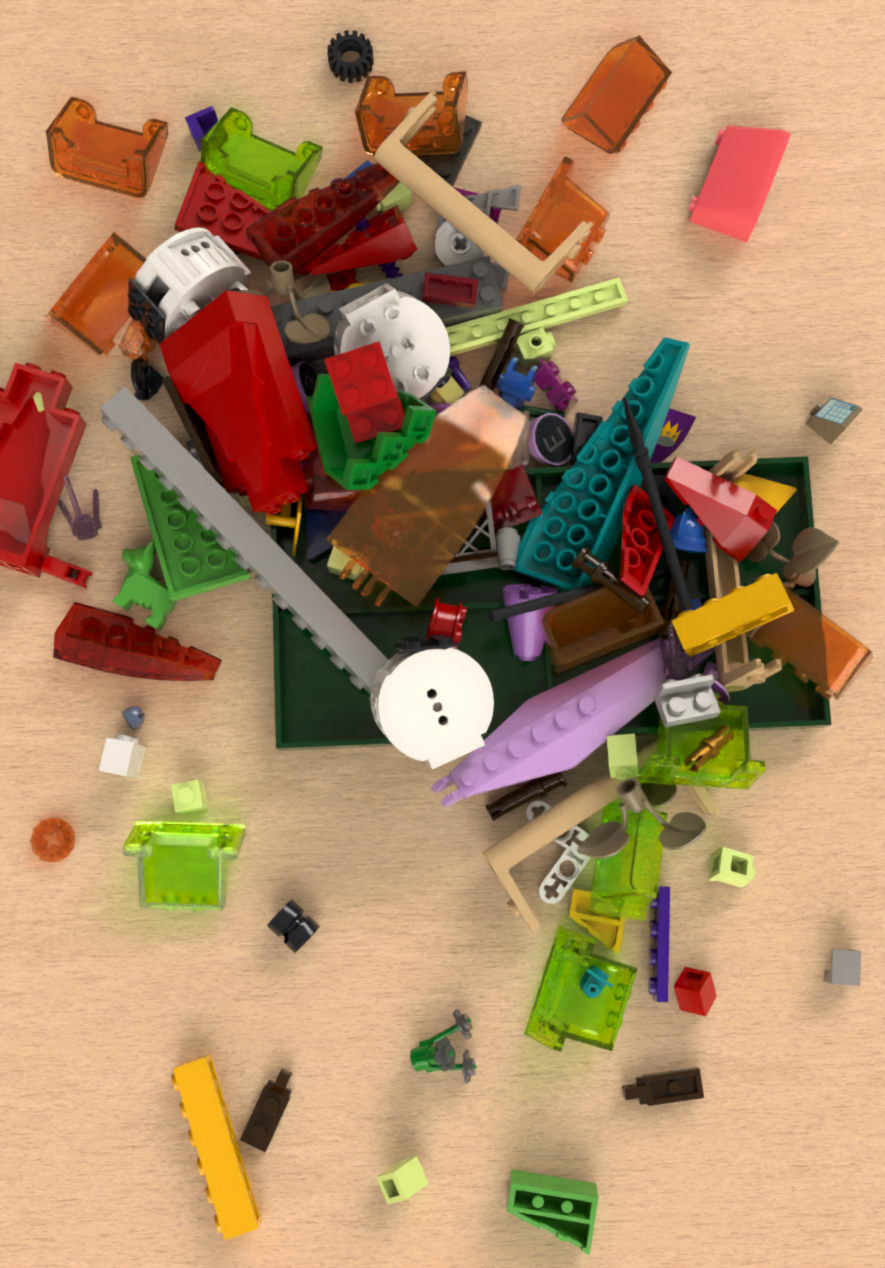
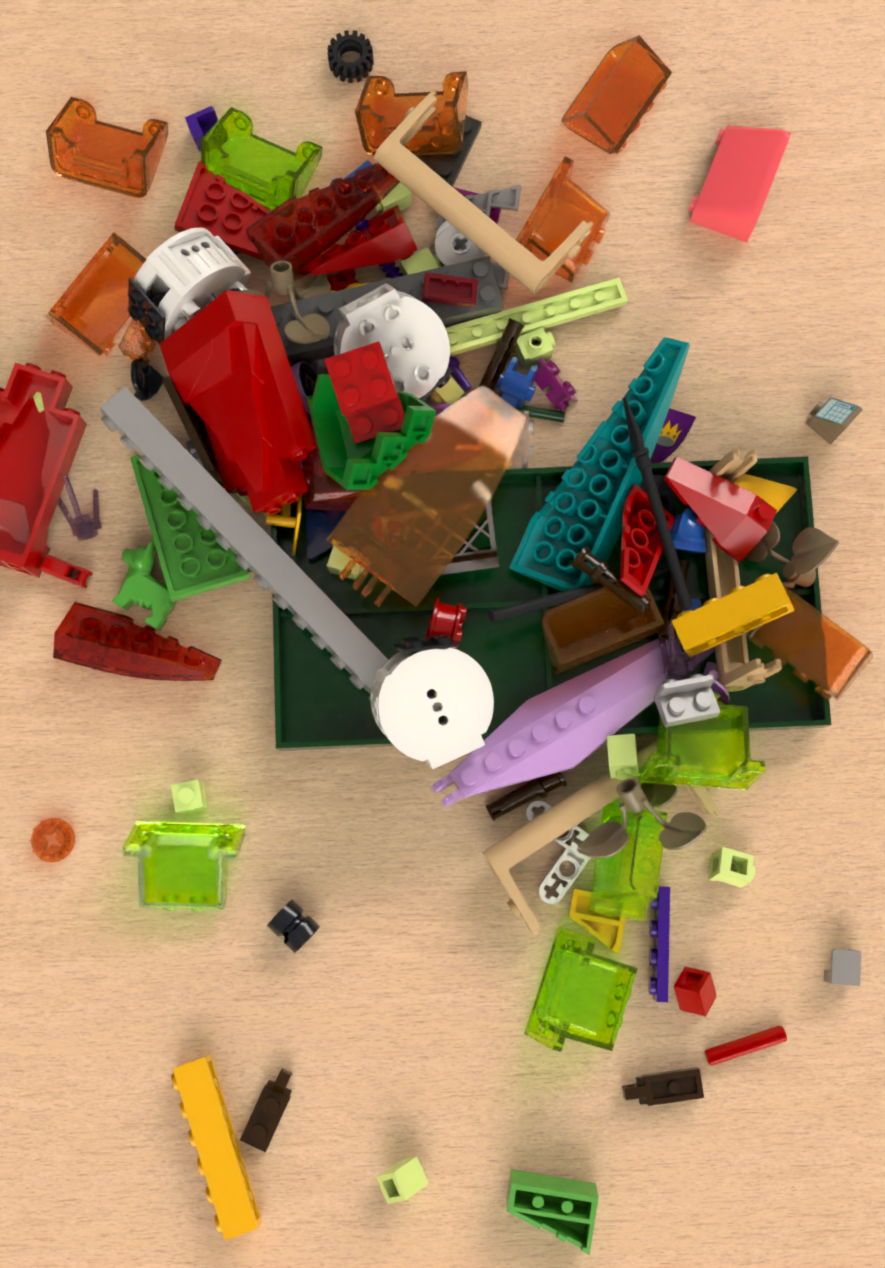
white brick [99,734,146,779] -> none
sand blue hinge [121,706,145,730] -> none
plant [410,1009,477,1083] -> none
dark red hinge [473,464,543,534] -> none
light grey cone [495,528,521,570] -> none
medium lavender cone [502,584,557,661] -> none
black tile [528,413,573,467] -> none
black plate [570,412,603,466] -> none
teal hinge [579,964,613,998] -> none
pearl gold pin [684,724,735,773] -> none
none -> yellowish green brick [400,247,442,276]
none -> red axle [704,1026,787,1066]

